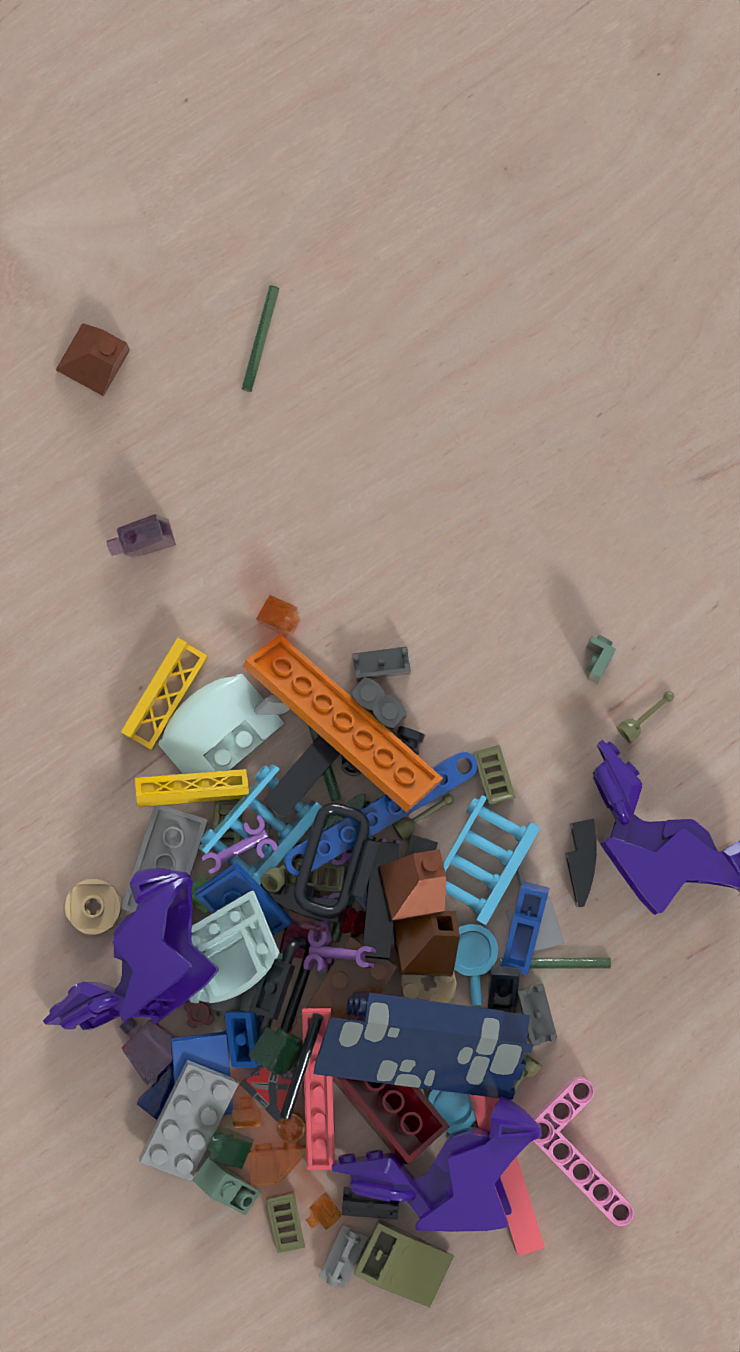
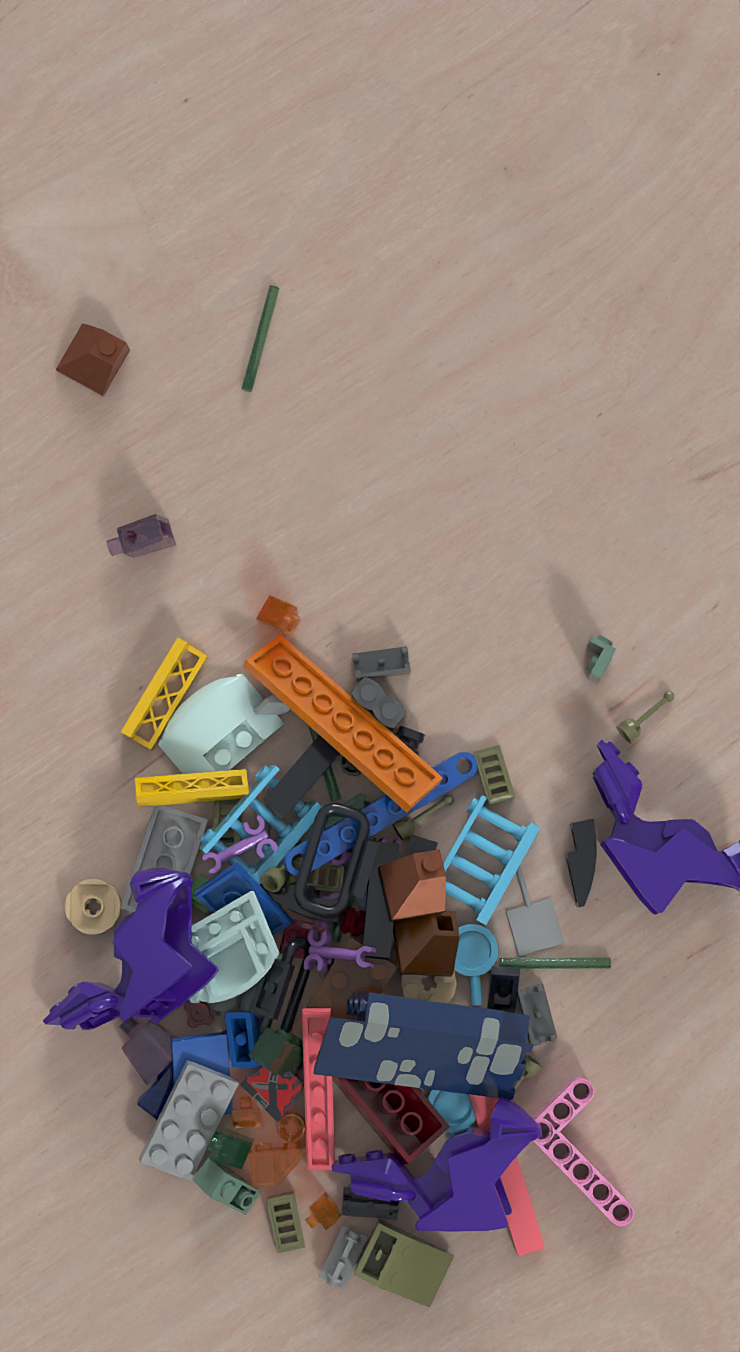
black bar [280,1013,324,1119] -> none
blue slope [501,881,550,975] -> none

